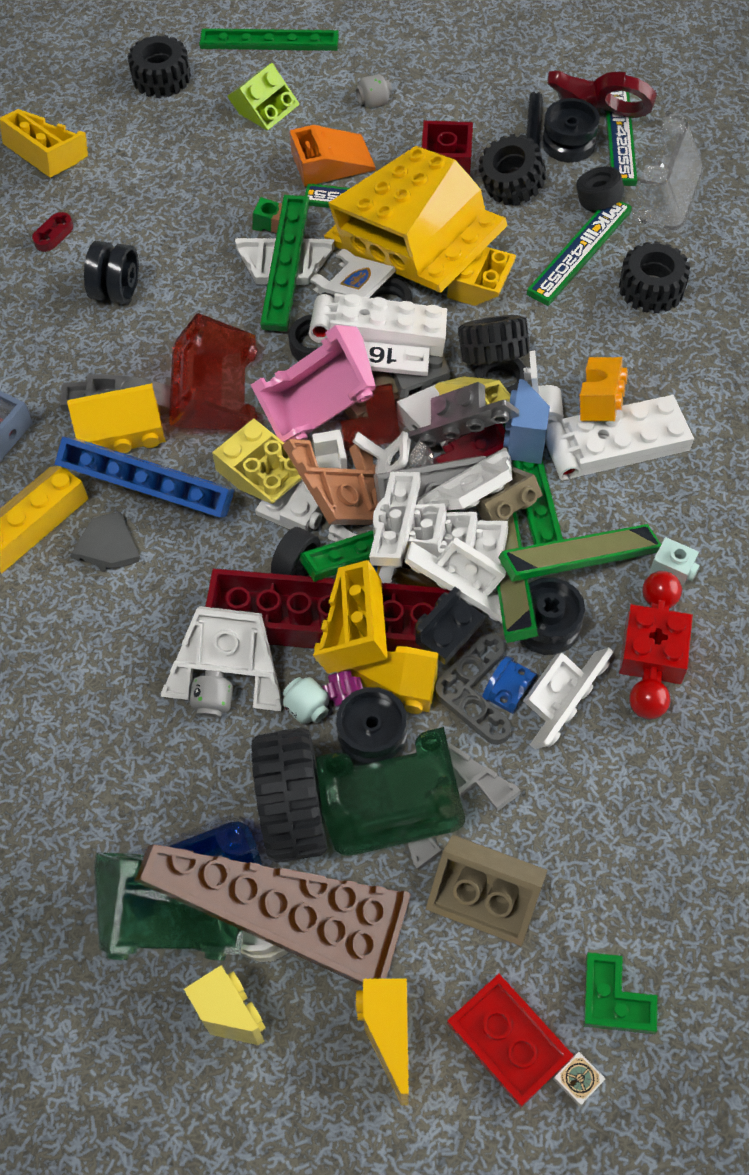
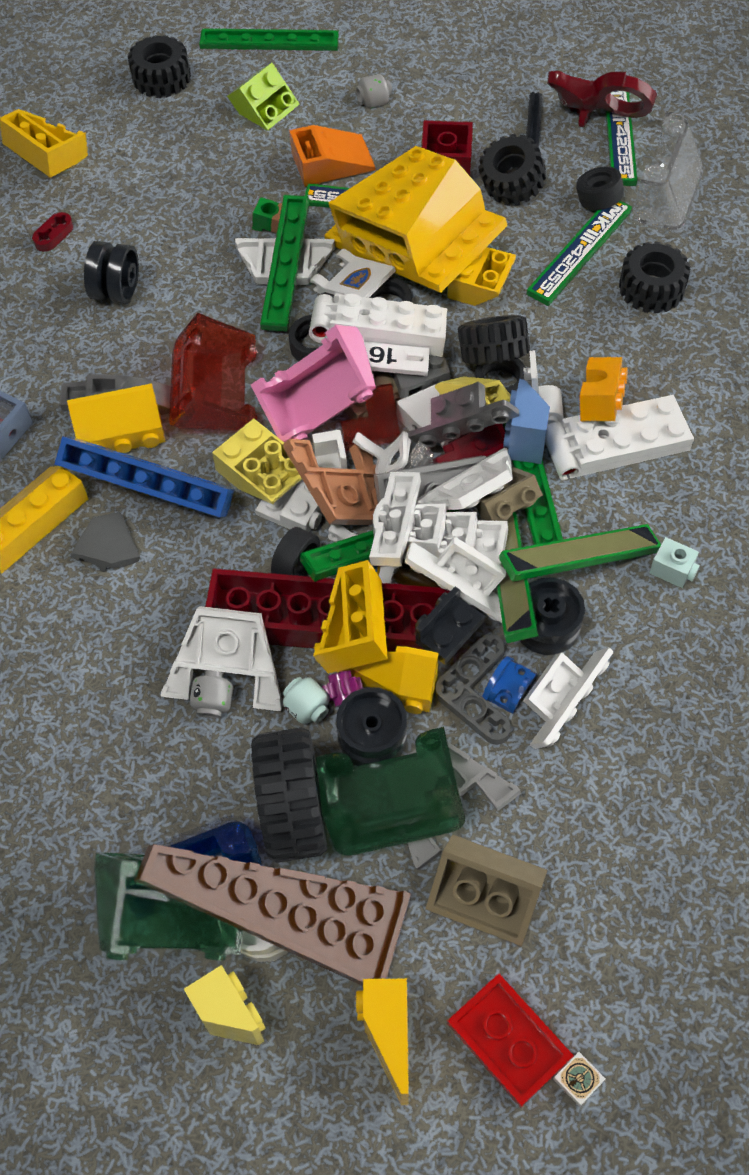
black wheel [542,98,600,163] -> none
green plate [583,952,658,1035] -> none
red brick [619,571,693,720] -> none

